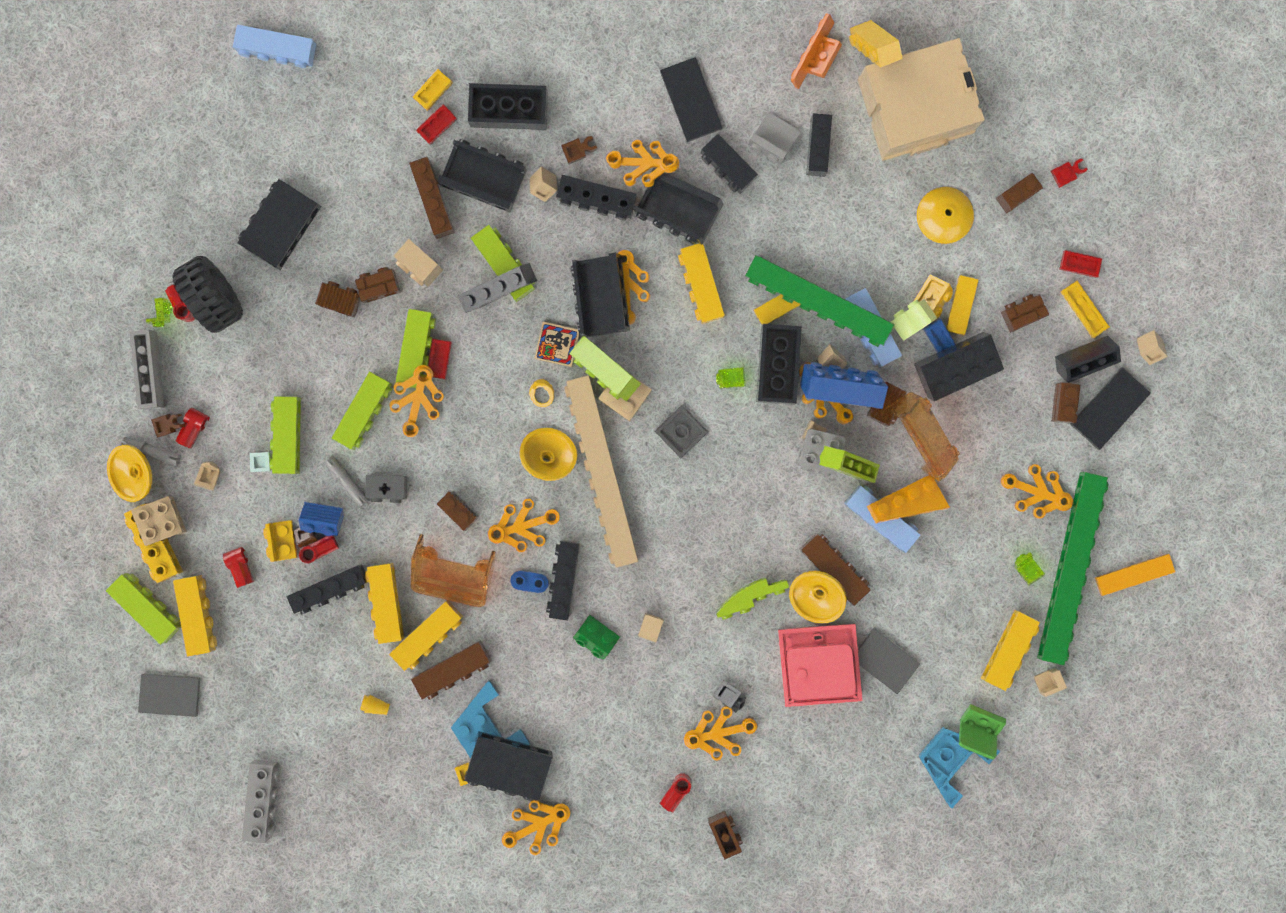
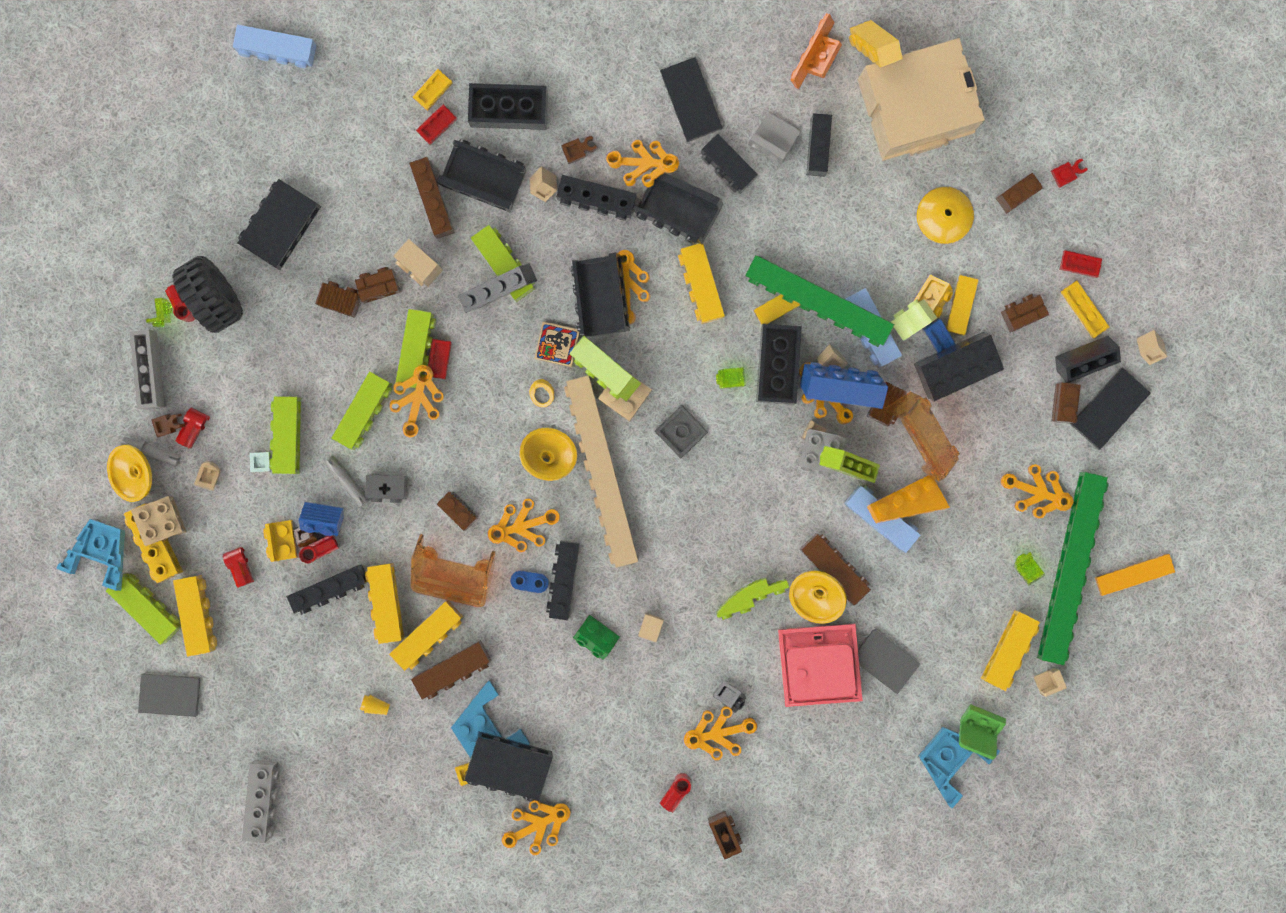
none -> dark azure wing [56,519,125,591]

